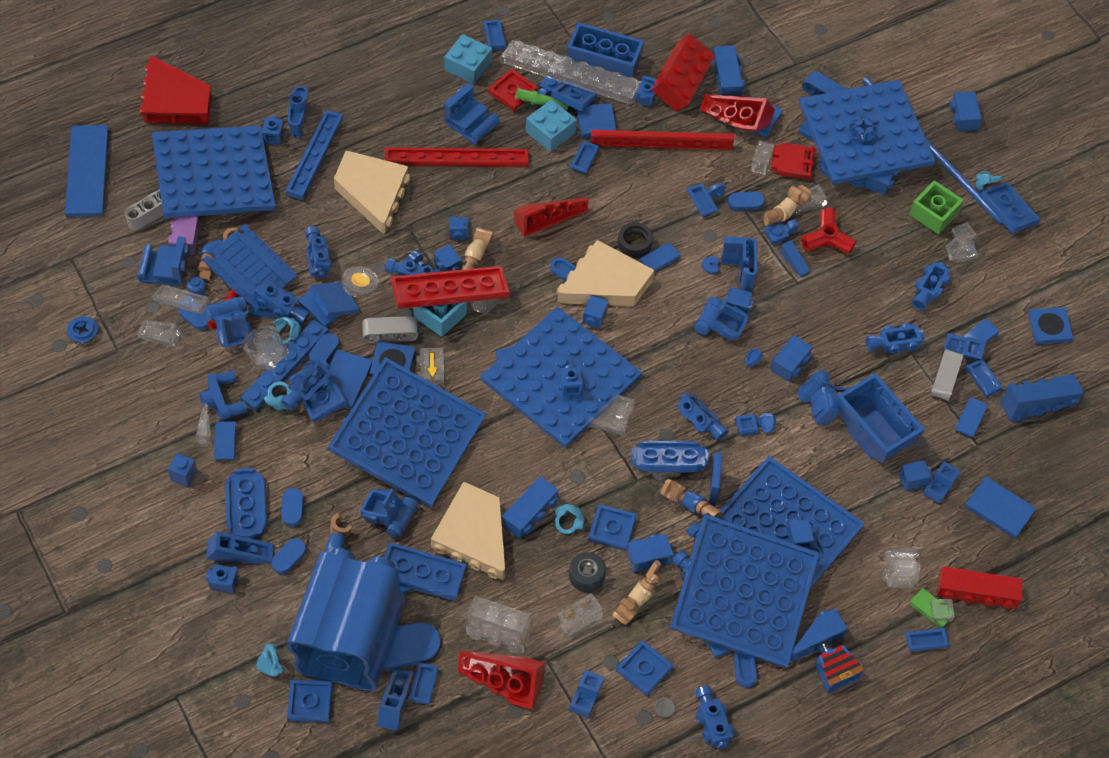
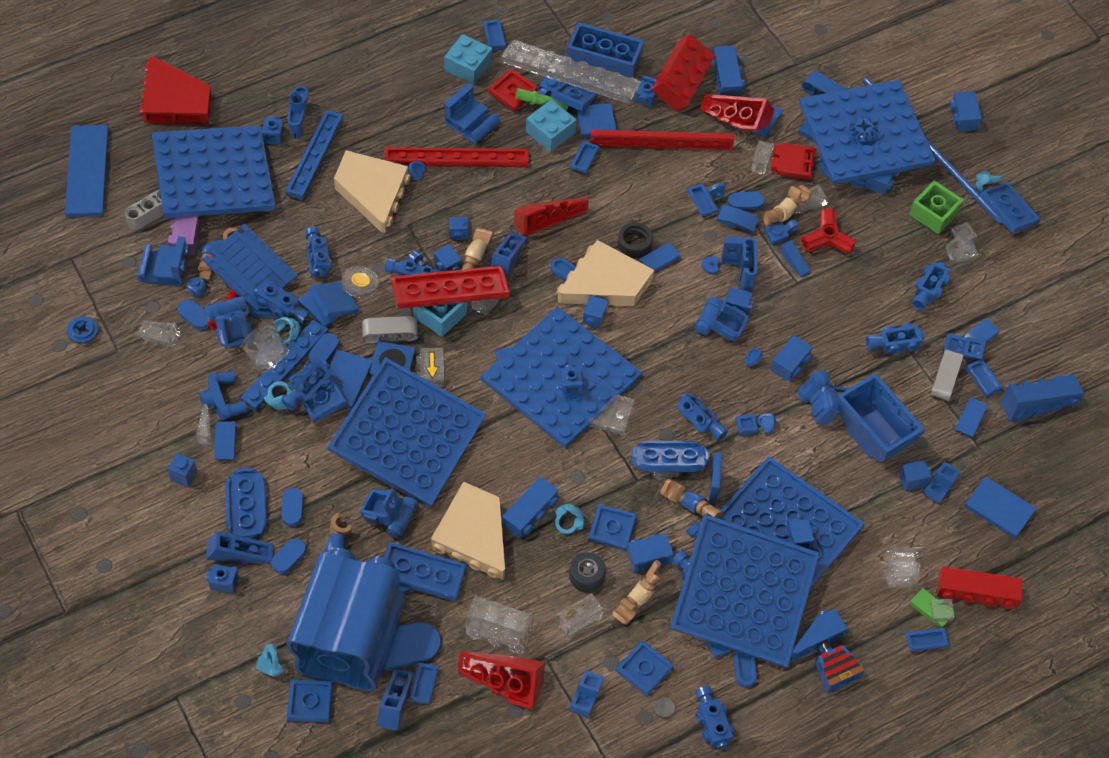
clear tile [152,284,211,314] -> none
blue tile [1028,307,1073,344] -> none
none -> blue piece [409,161,425,180]
none -> blue slope [490,232,527,279]
none -> blue slope [716,205,759,235]

